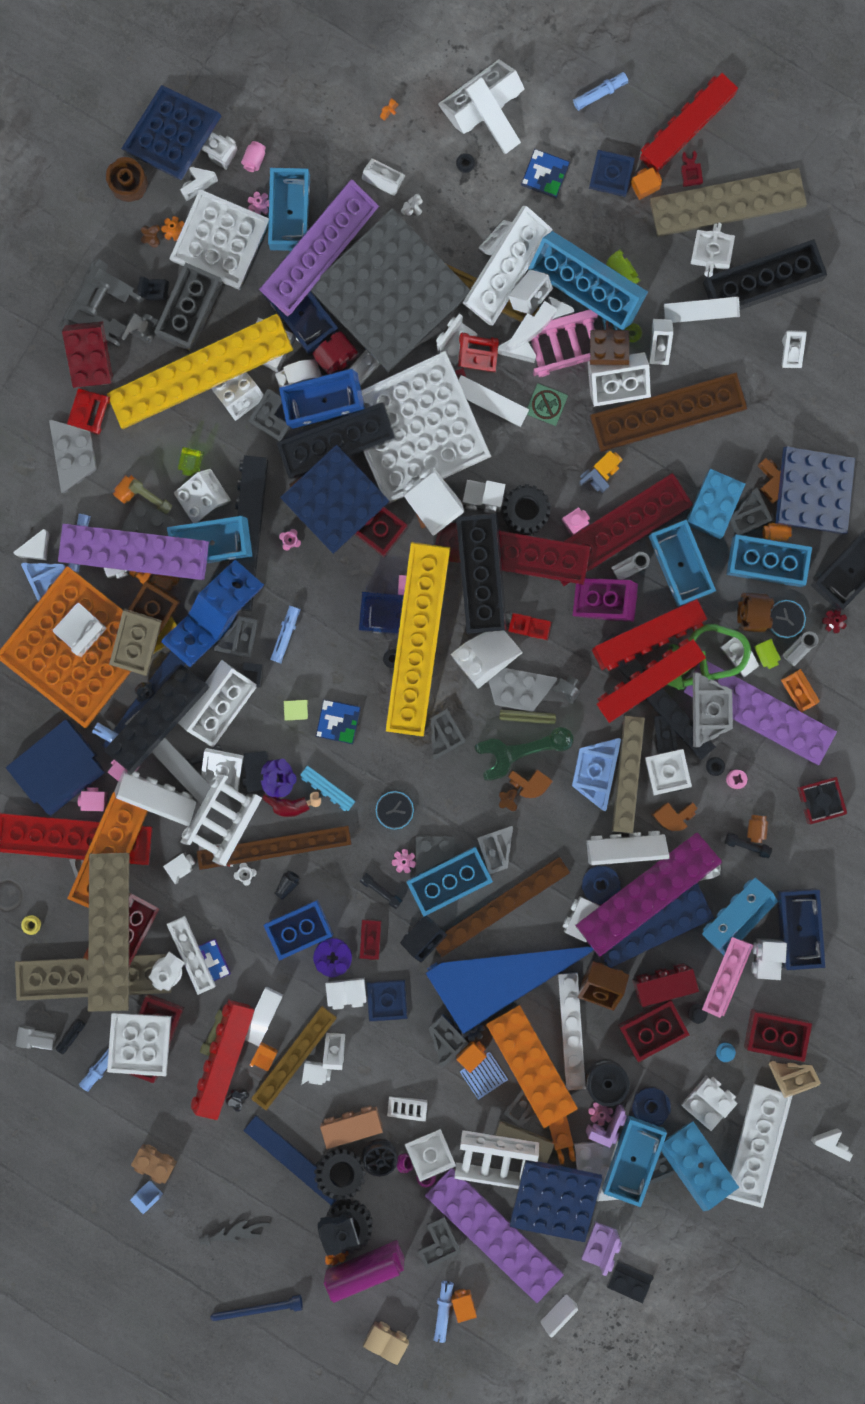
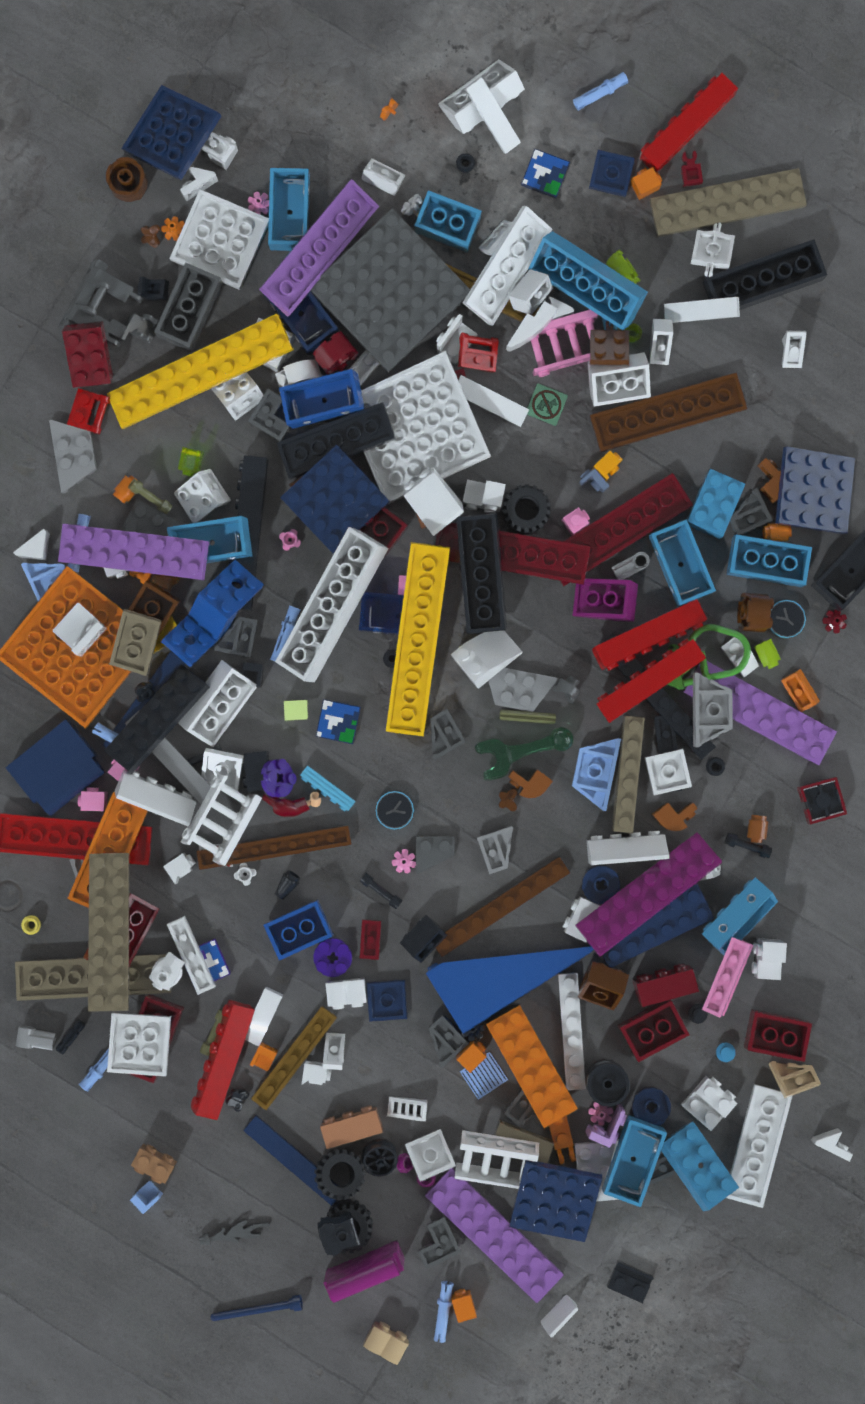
bright pink brick [241,141,266,172] -> none
orange plant [325,1250,348,1266] -> none
dark azure brick [406,846,493,917] -> none
white slope [498,339,536,363] -> none
red slope [508,613,552,641] -> none
lavender bracket [581,1222,622,1276] -> none
bright pink wheel [726,770,748,789] -> none
dark blue piece [777,888,826,970] -> none
light grey piece [782,631,818,666] -> none
none -> white brick [275,527,389,682]
none -> dark azure brick [414,191,482,253]

